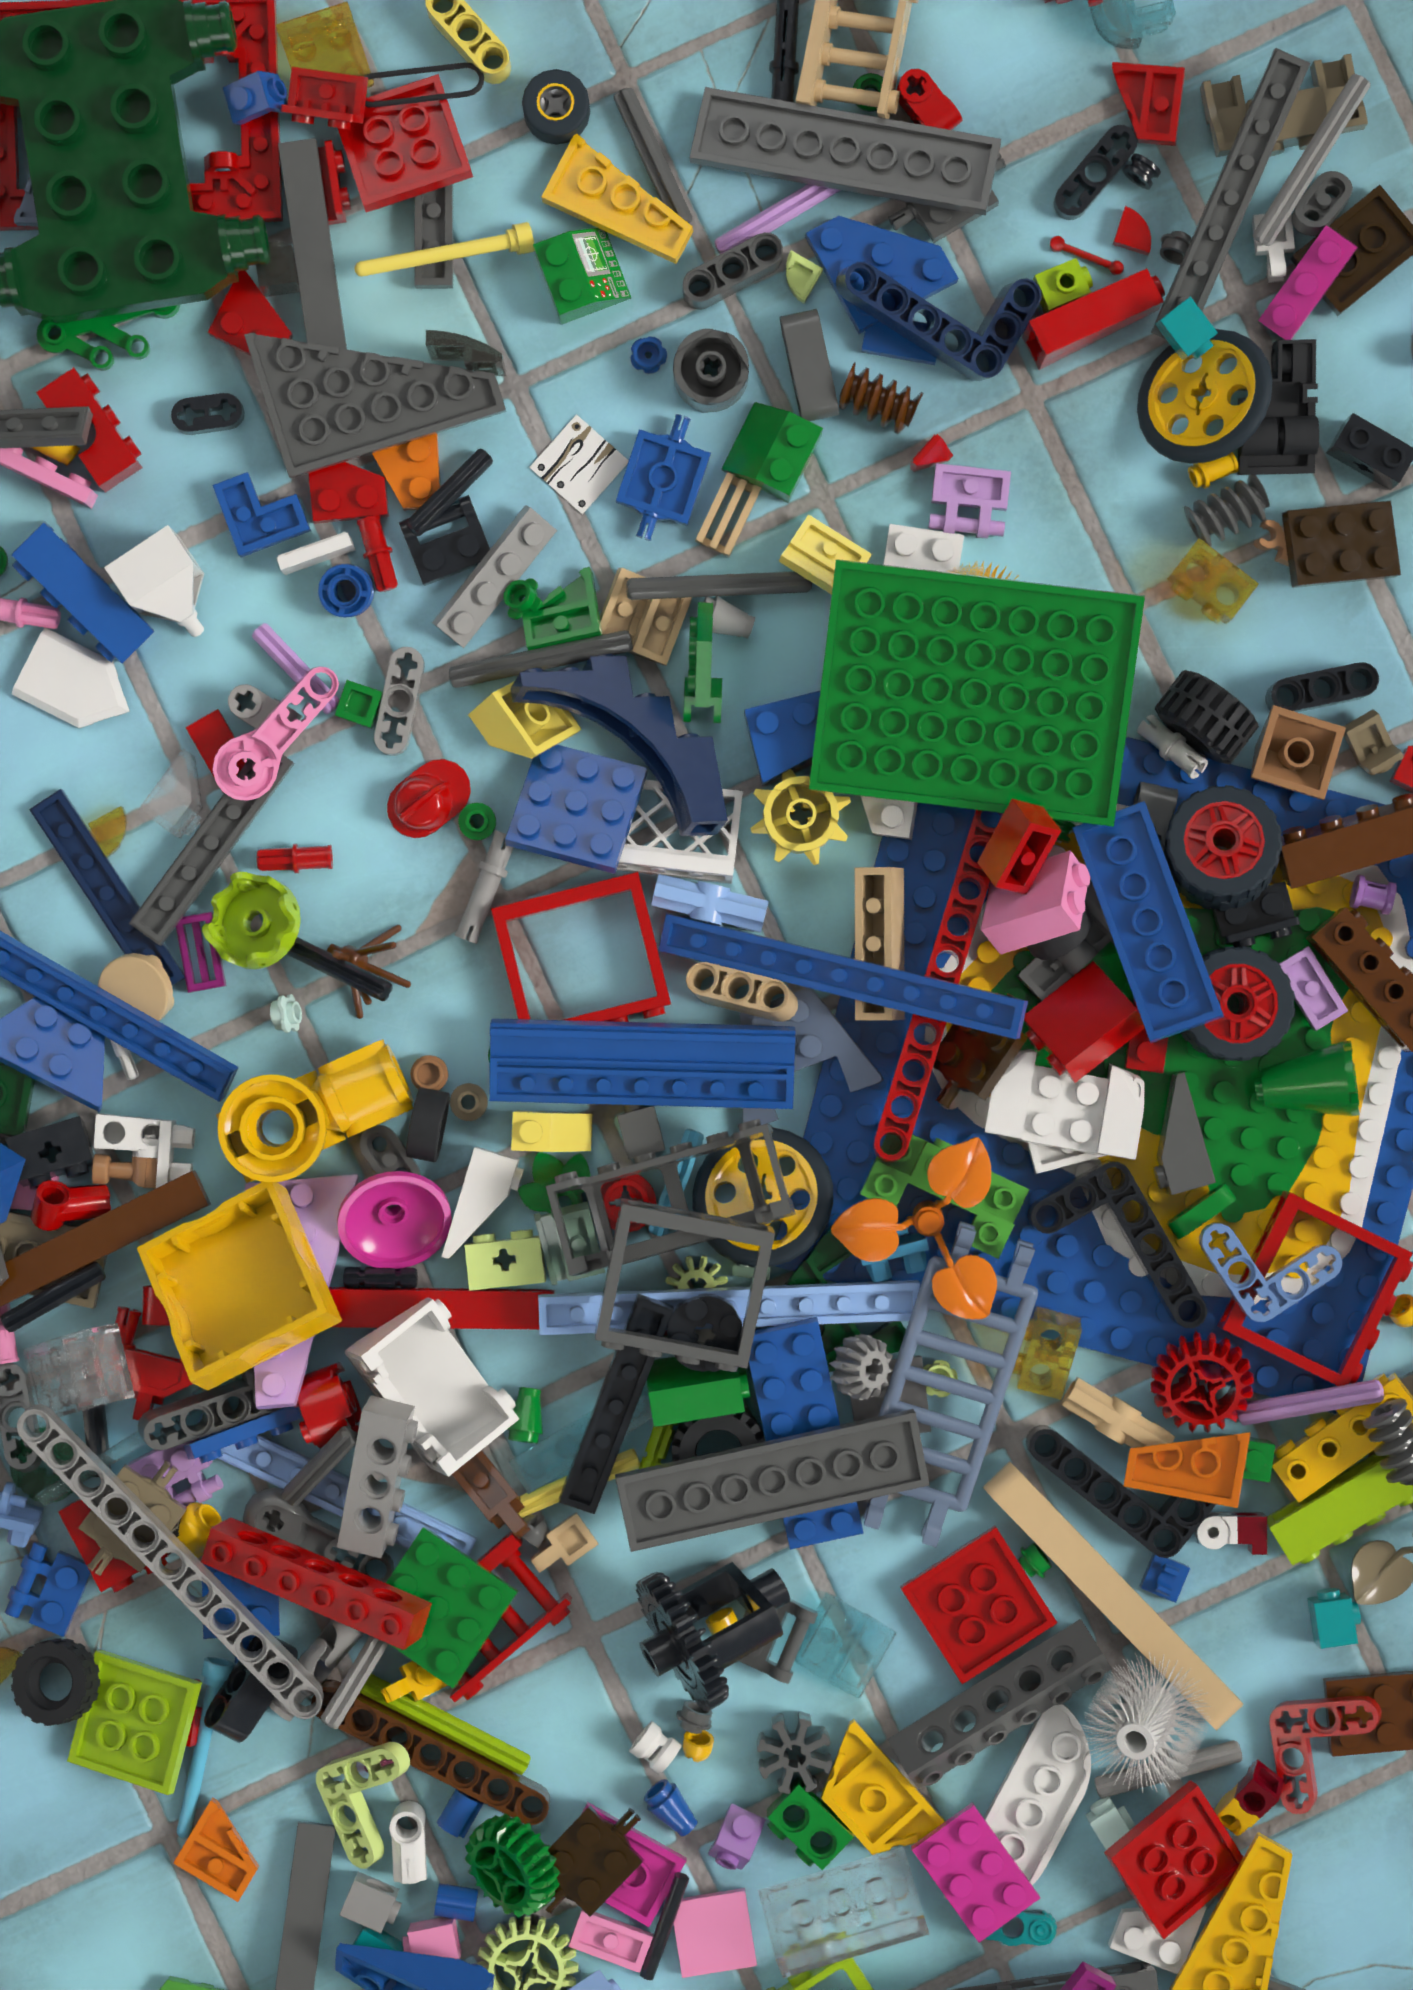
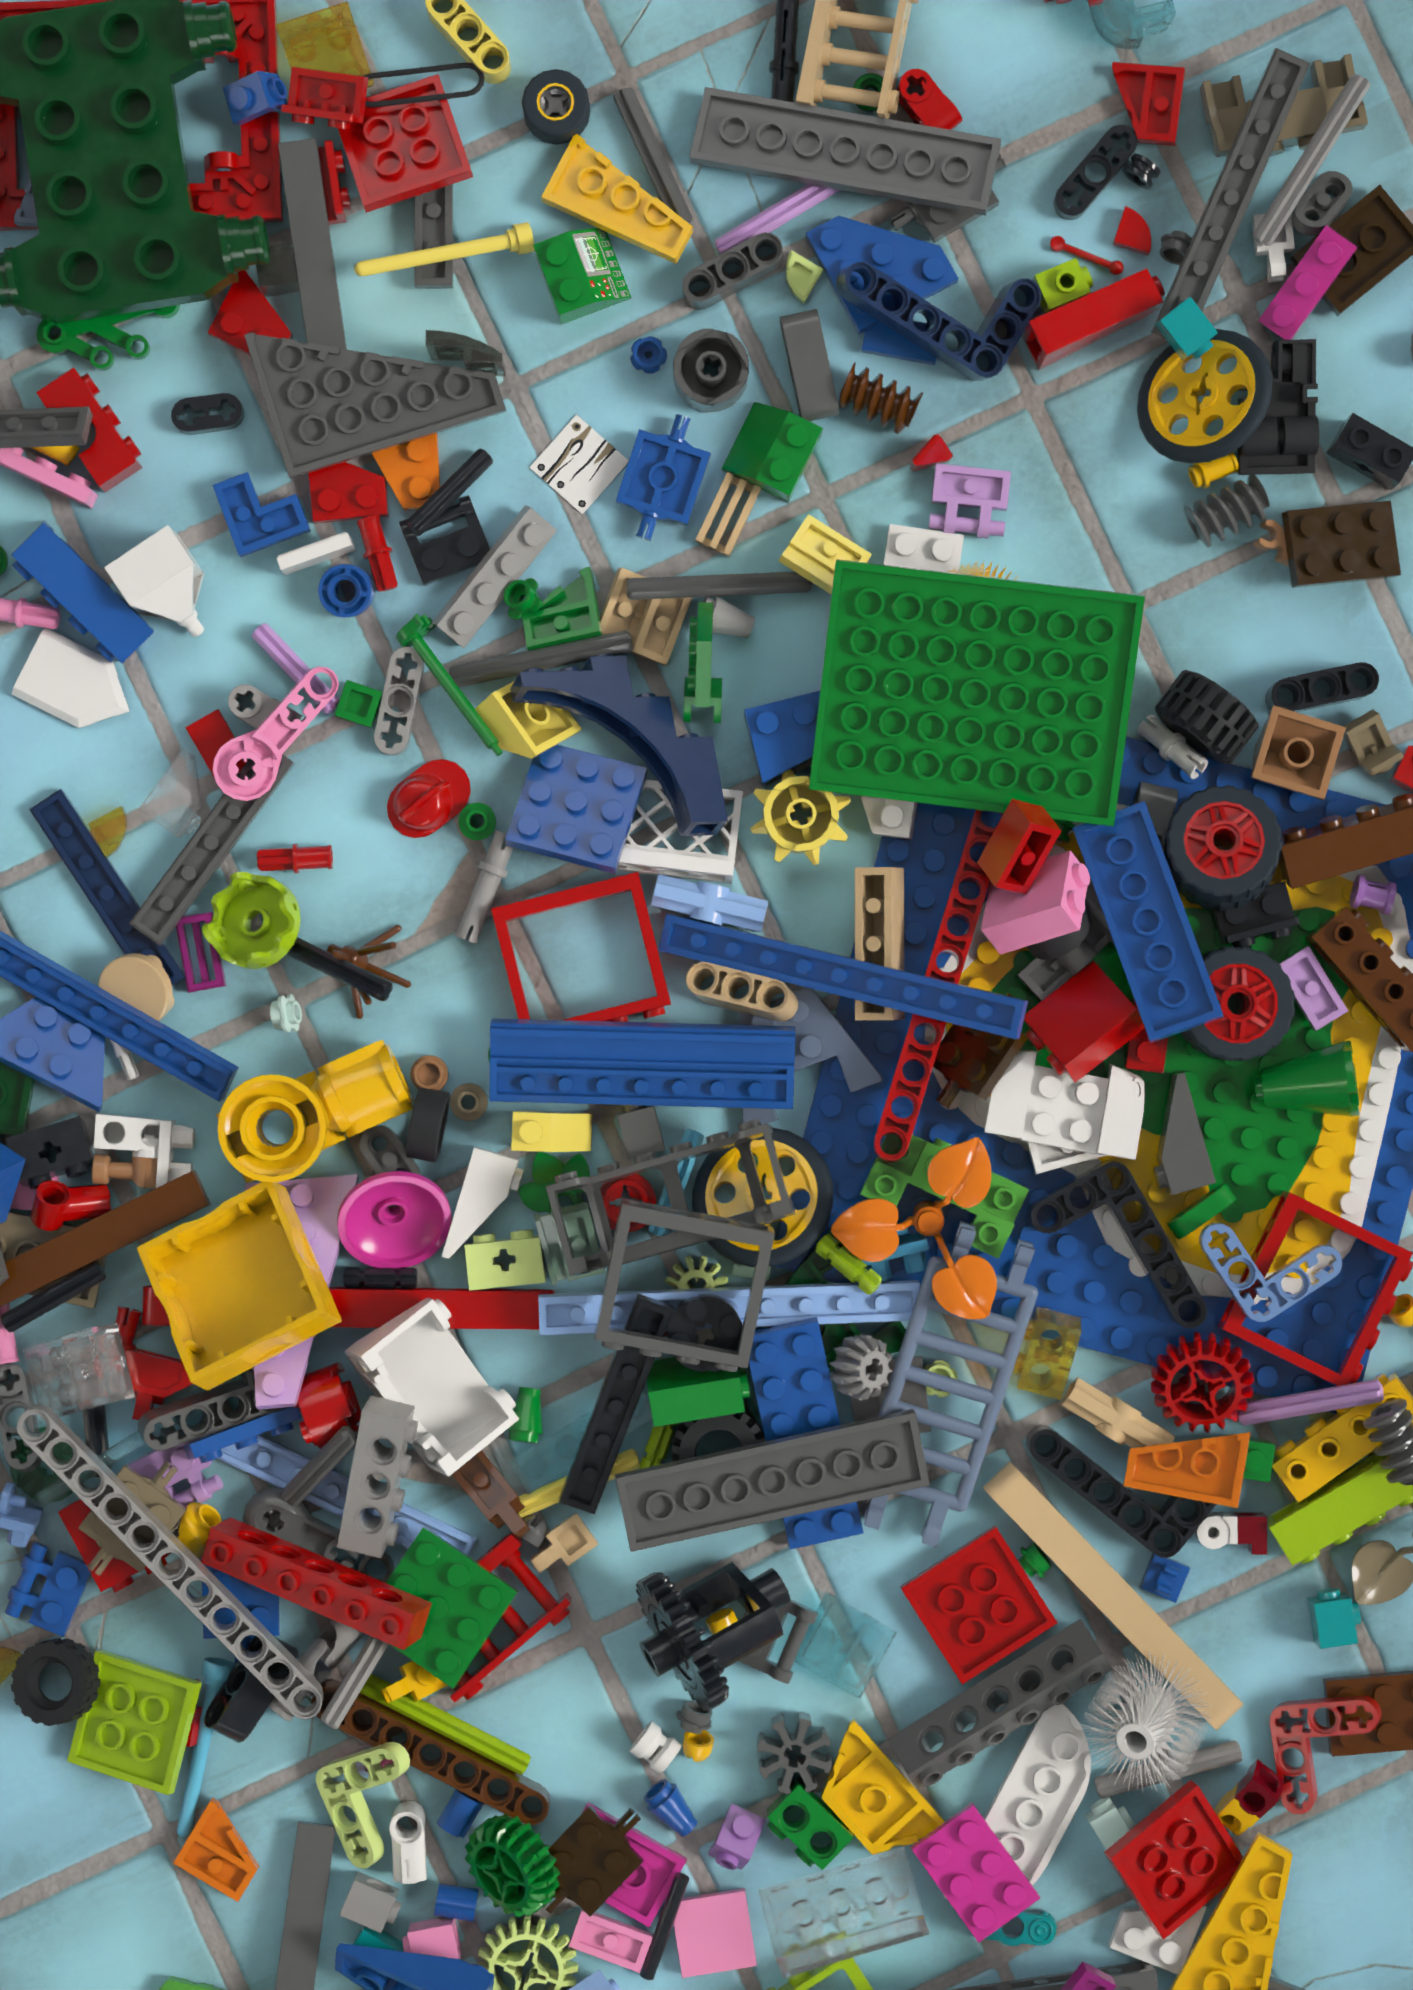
clear yellow brick [1167,538,1259,624] -> none
none -> green piece [396,614,503,756]
none -> lime axle [815,1234,882,1295]

